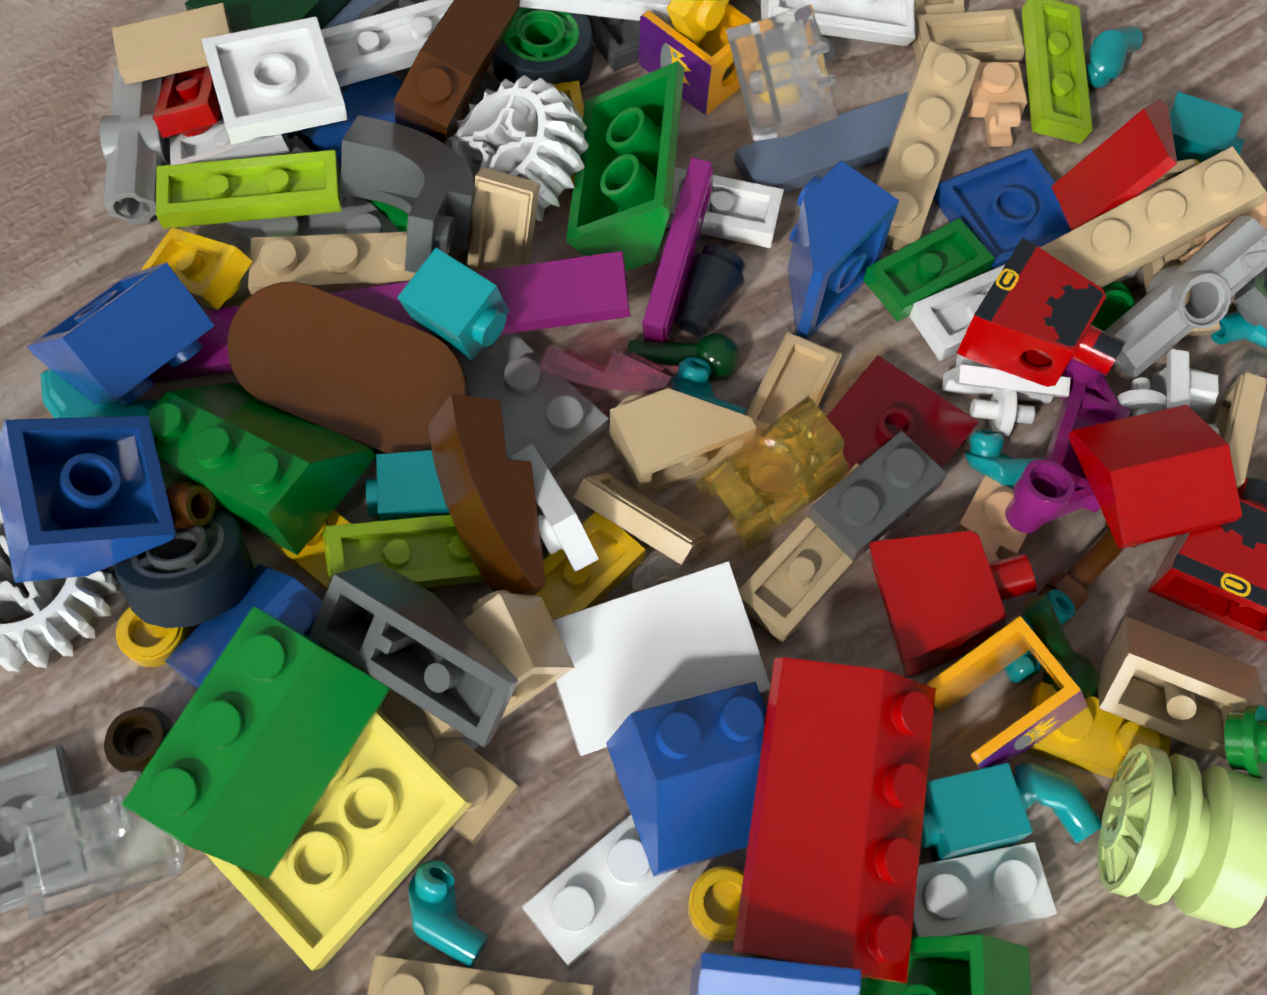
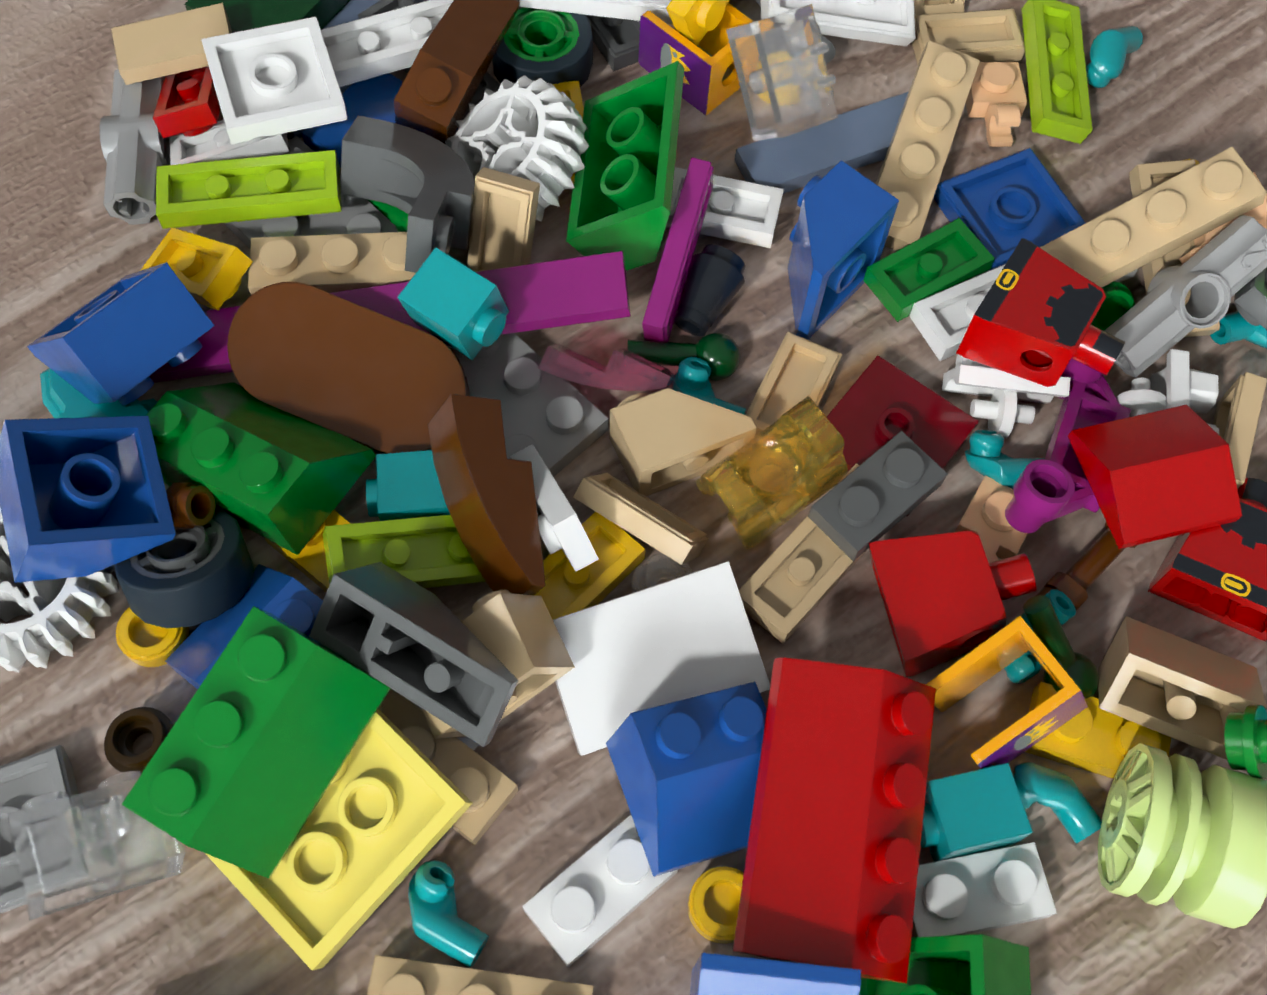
red slope [1051,99,1177,231] -> none
teal brick [1168,92,1244,163] -> none

